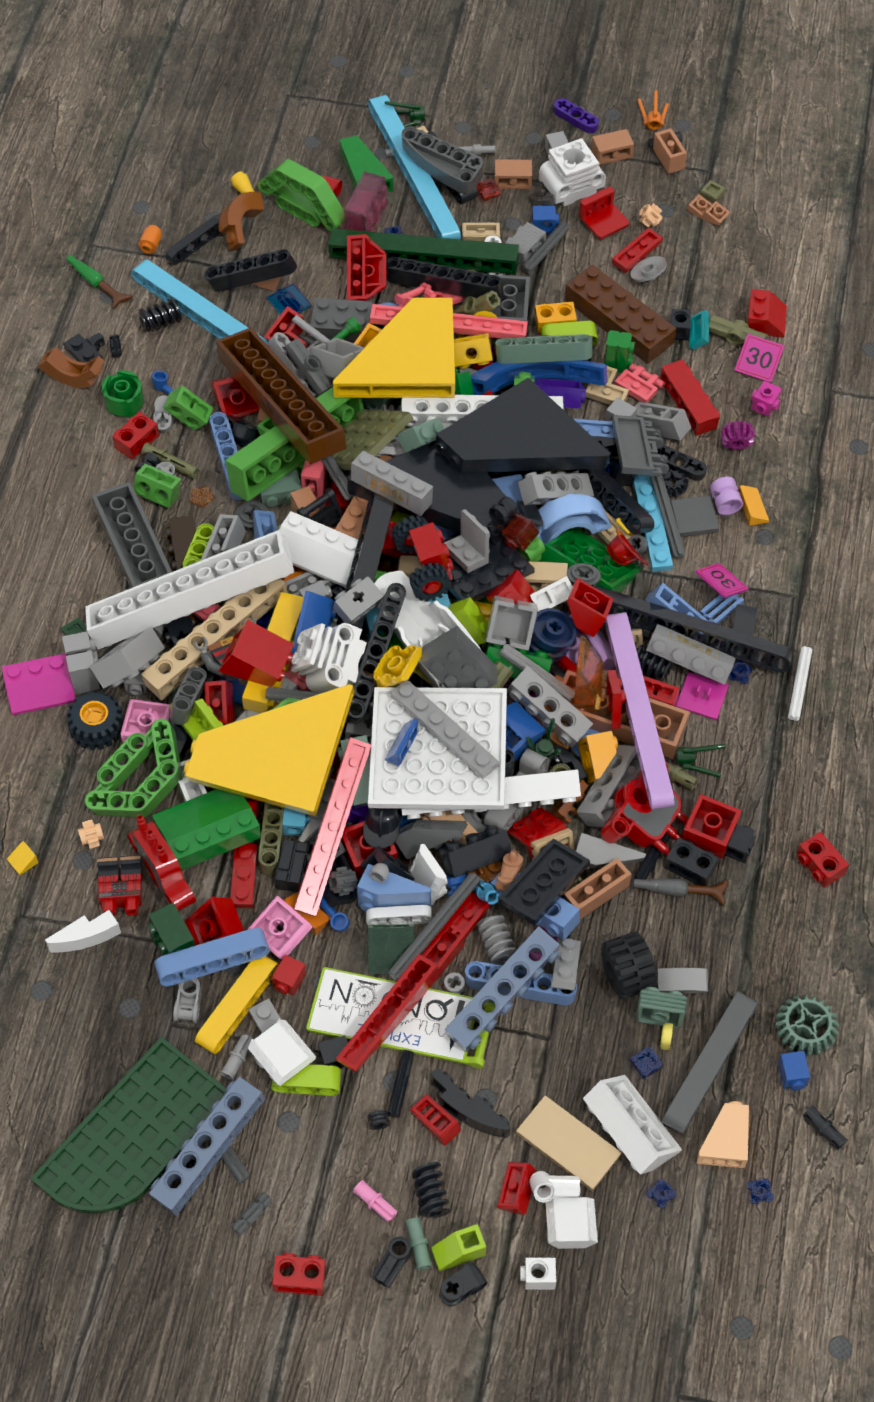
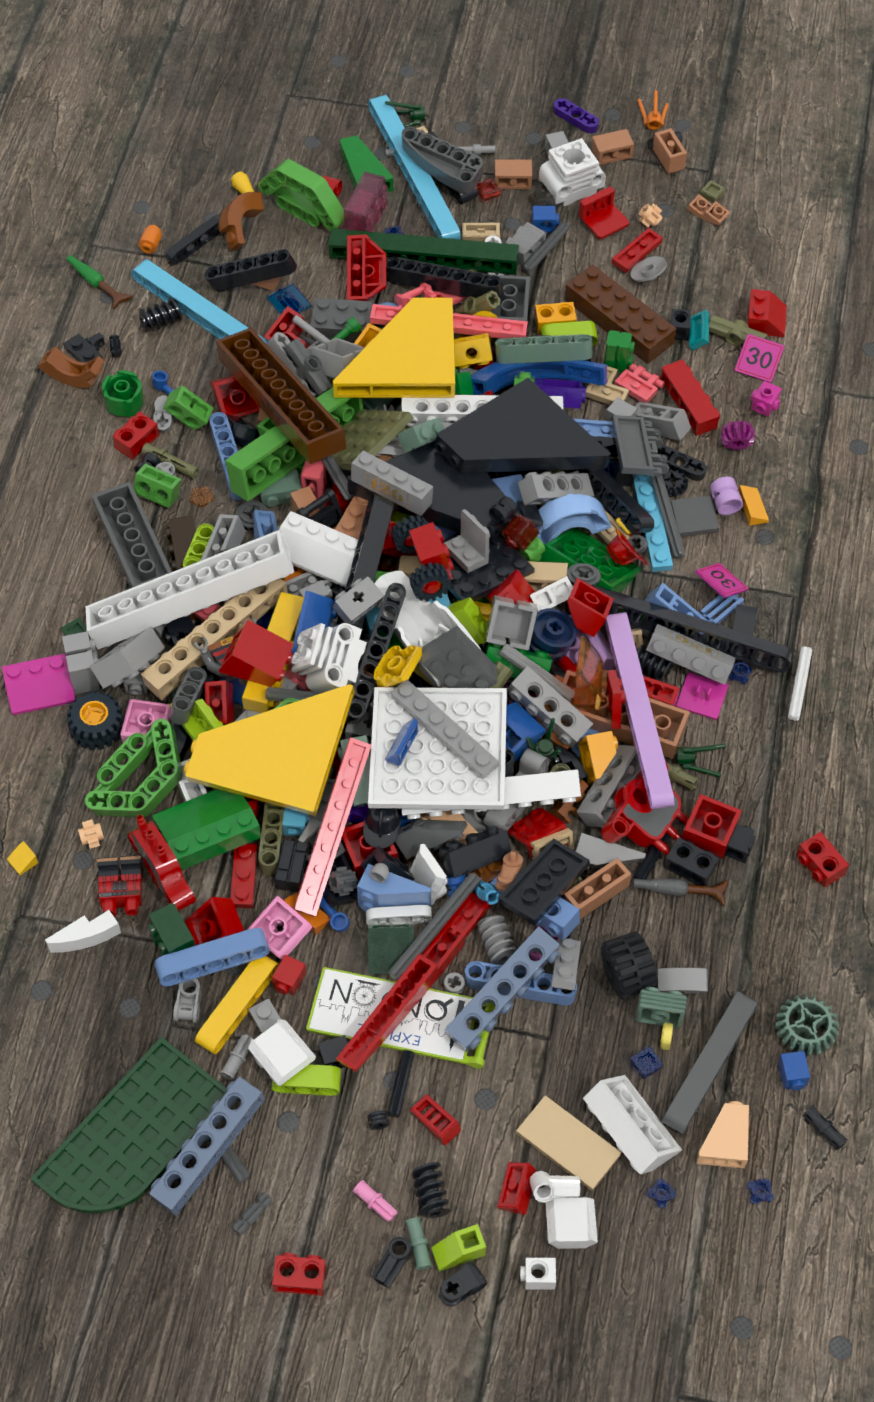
black slope [430,1067,511,1138] -> none

